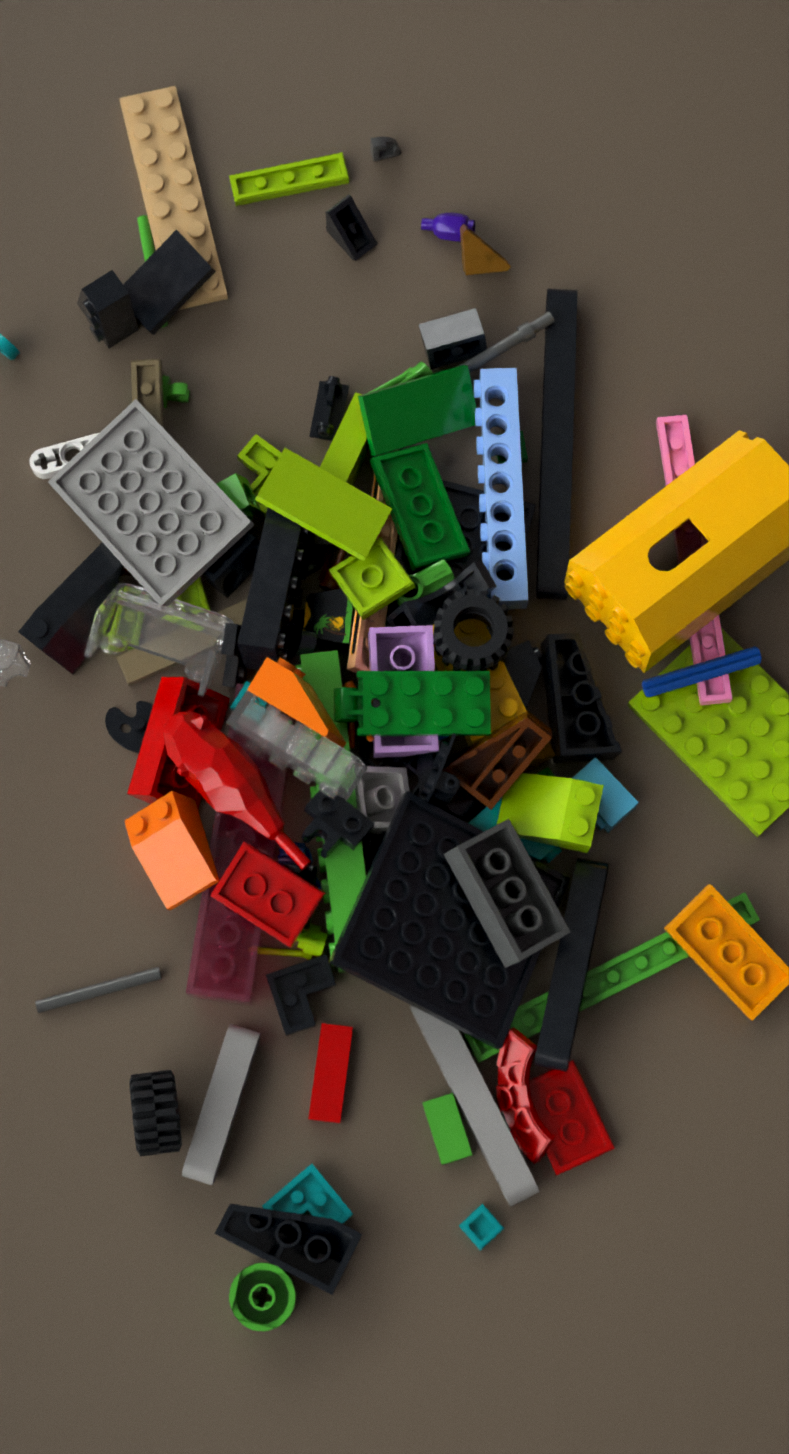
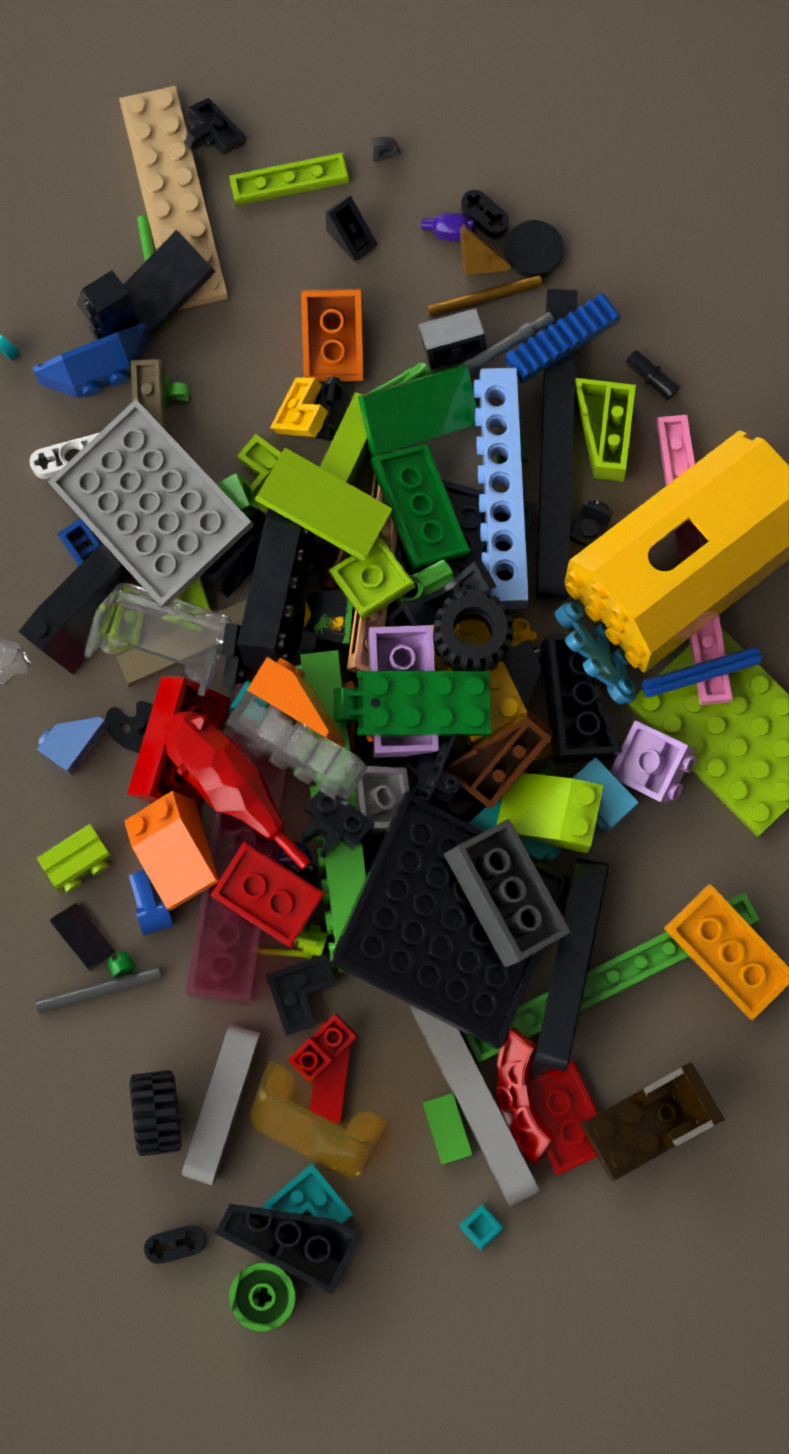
none -> blue wedge [32,323,149,398]
none -> medium blue slope [37,717,109,775]
none -> lime brick [37,824,113,893]
none -> black slope [49,903,115,972]
none -> blue slope [57,518,101,565]
none -> green hinge [108,951,136,978]
none -> blue piece [129,870,174,936]
none -> black beam [144,1225,206,1264]
none -> black hinge [184,97,247,155]
none -> clear yellow windscreen [249,1060,388,1178]
none -> yellow plate [270,377,328,437]
none -> red slope [288,1013,359,1083]
none -> orange slope [301,288,364,382]
none -> pearl gold bar [427,275,543,317]
none -> black beam [461,190,509,239]
none -> black tile [505,220,564,277]
none -> blue gear [505,293,621,384]
none -> yellow plate [510,618,537,647]
none -> dark azure plant [555,602,636,705]
none -> black bracket [570,499,613,547]
none -> lime wedge [574,378,636,482]
none -> dark brown bracket [579,1061,725,1182]
none -> lavender plate [610,720,697,805]
none -> black axle [626,350,680,401]

